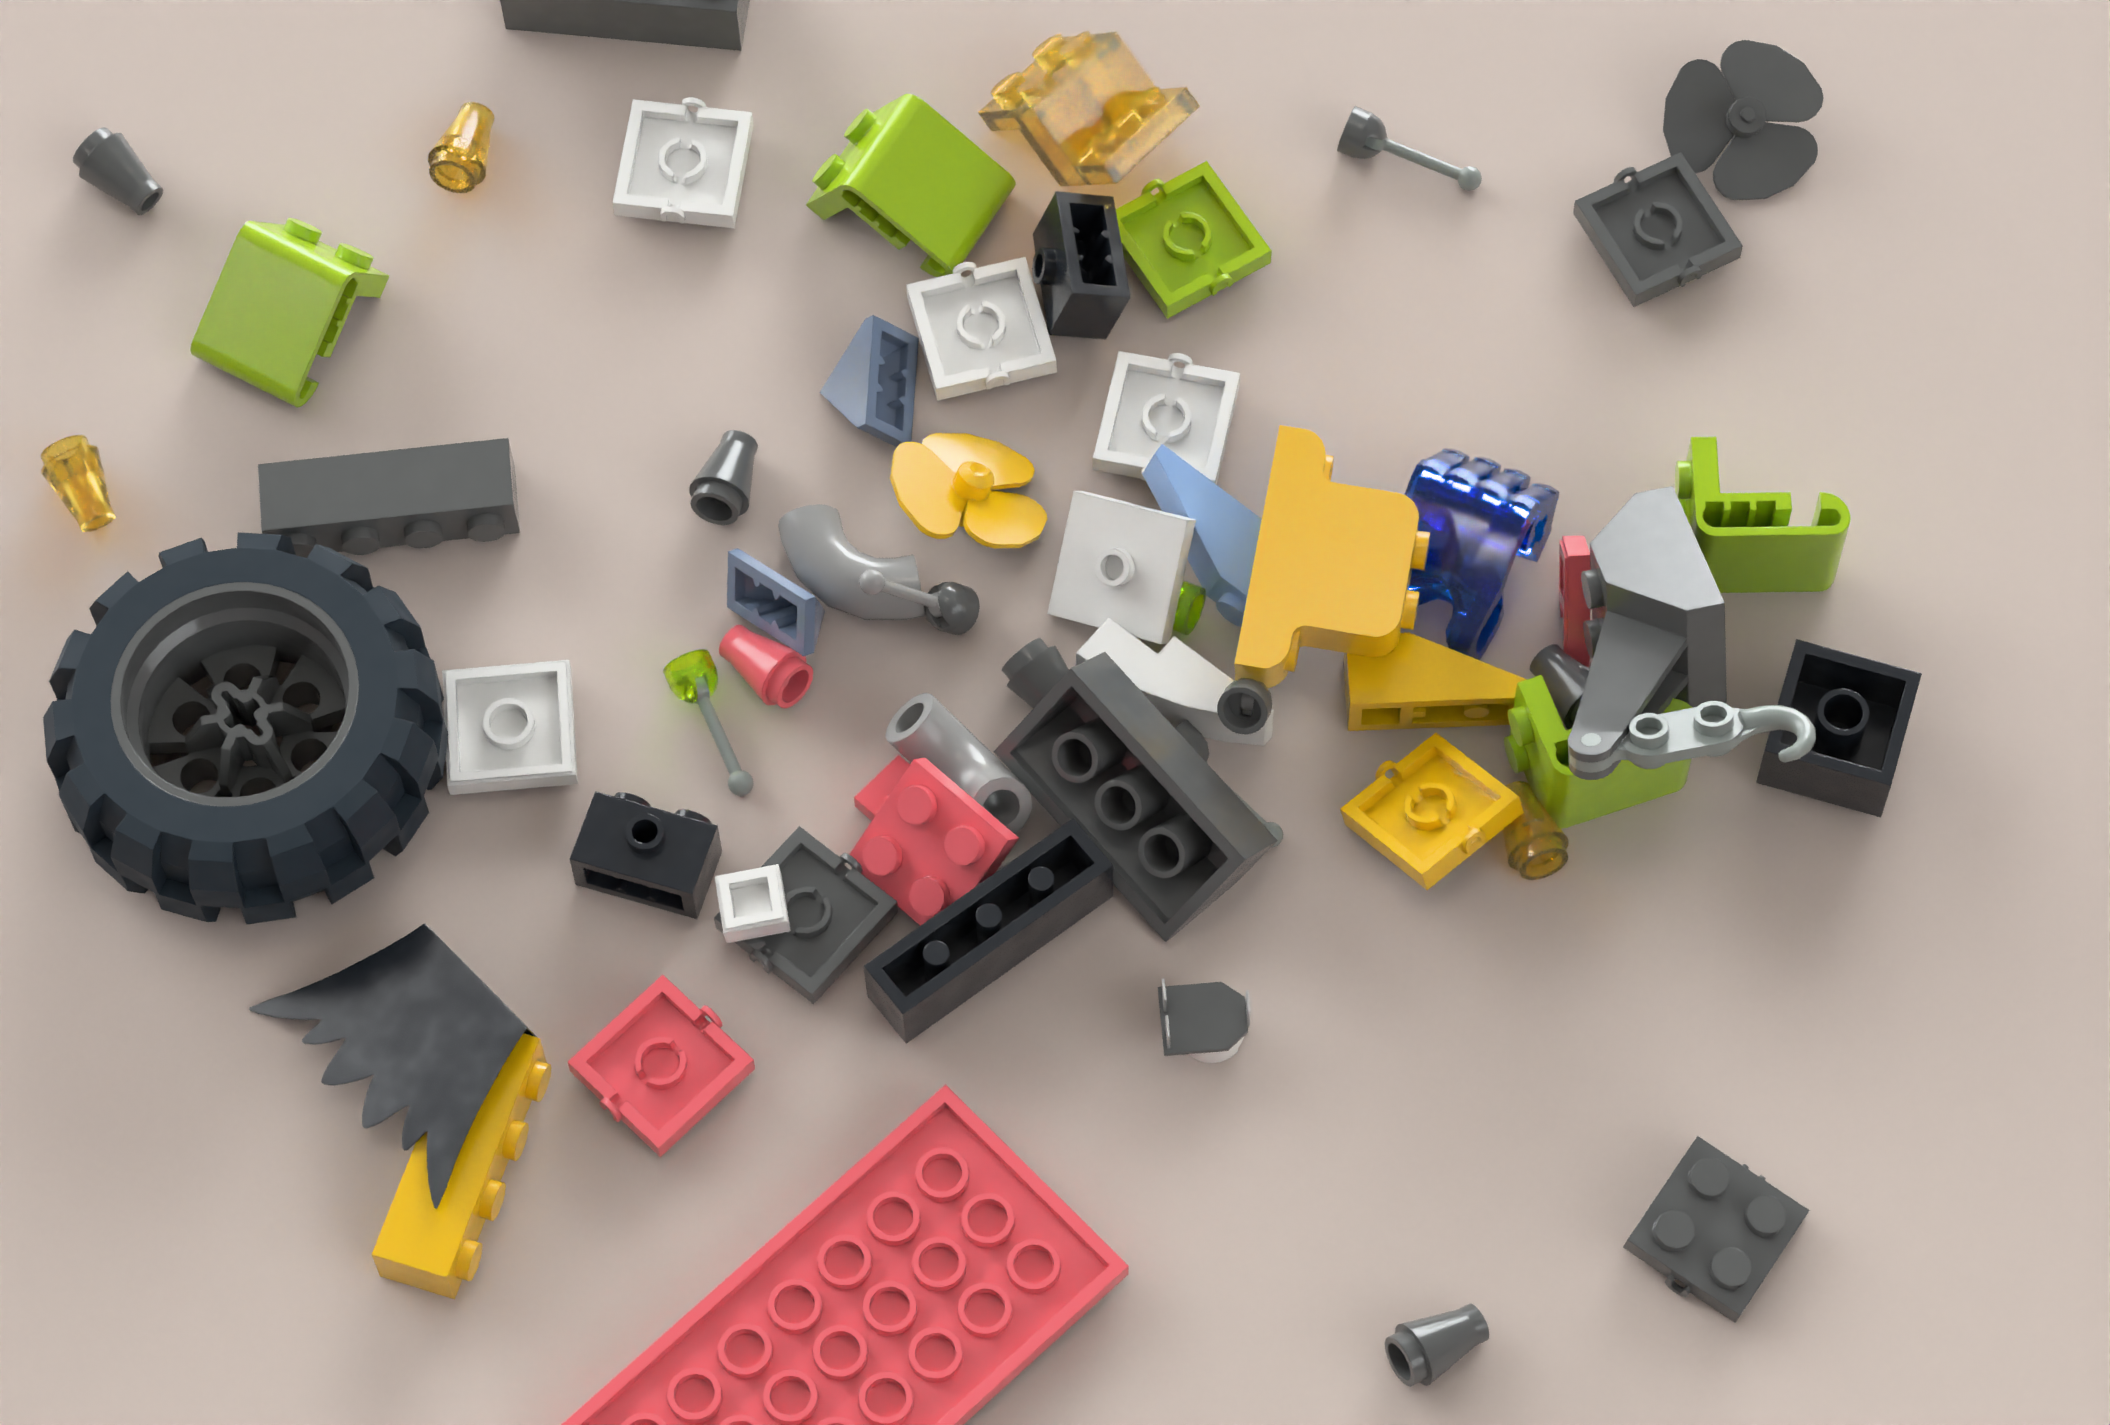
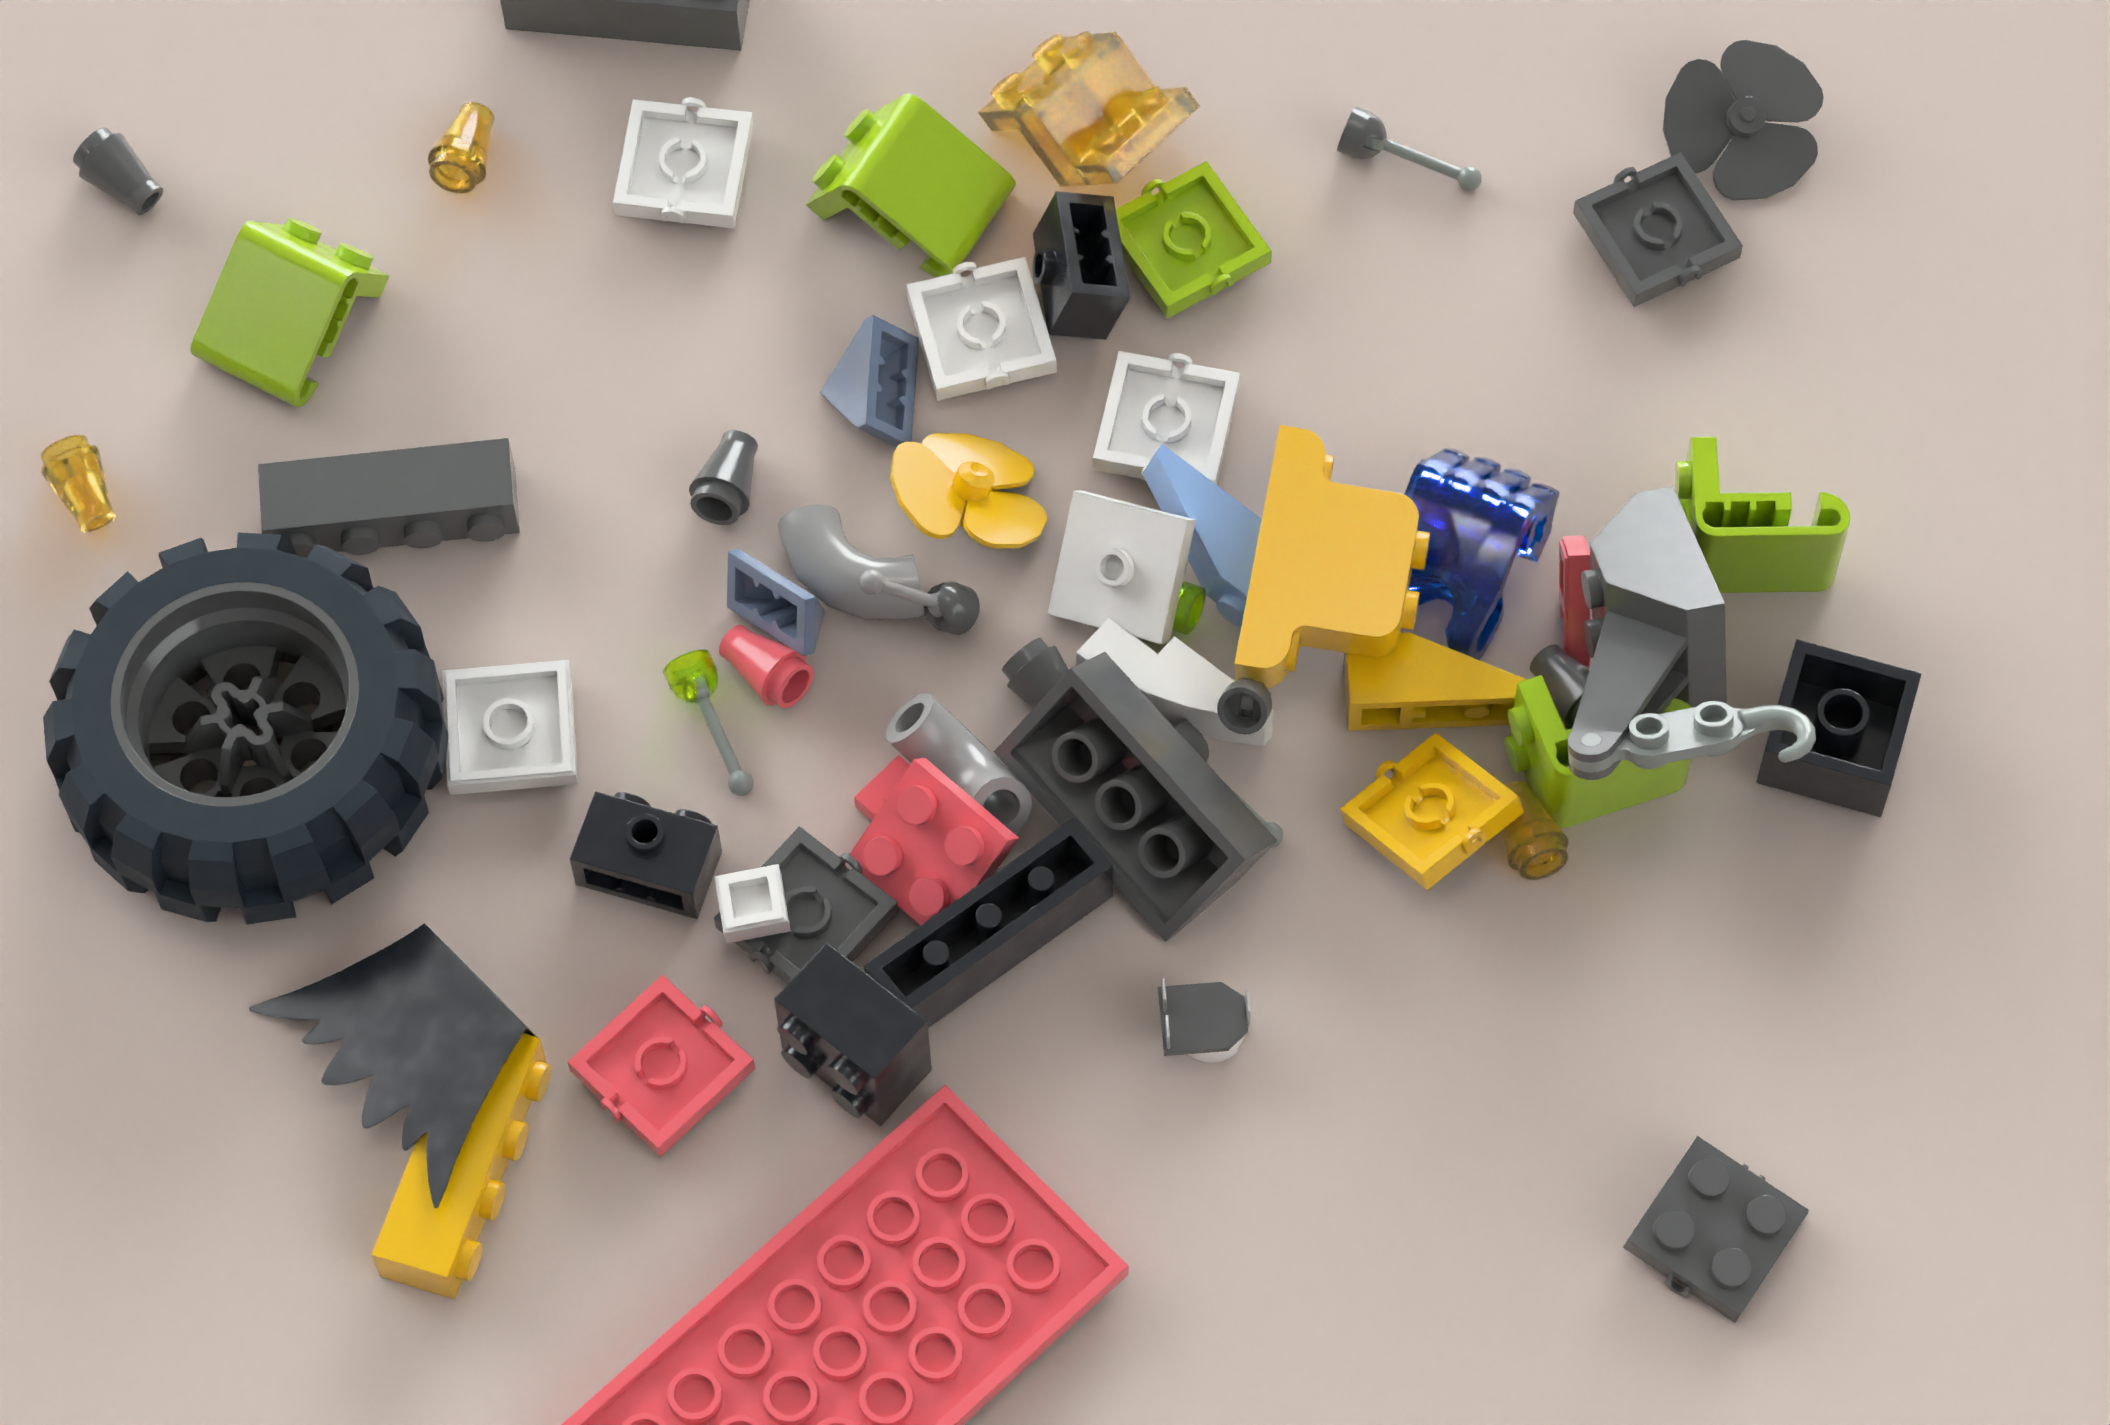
dark grey cone [1385,1304,1489,1387] -> none
none -> black brick [774,942,932,1127]

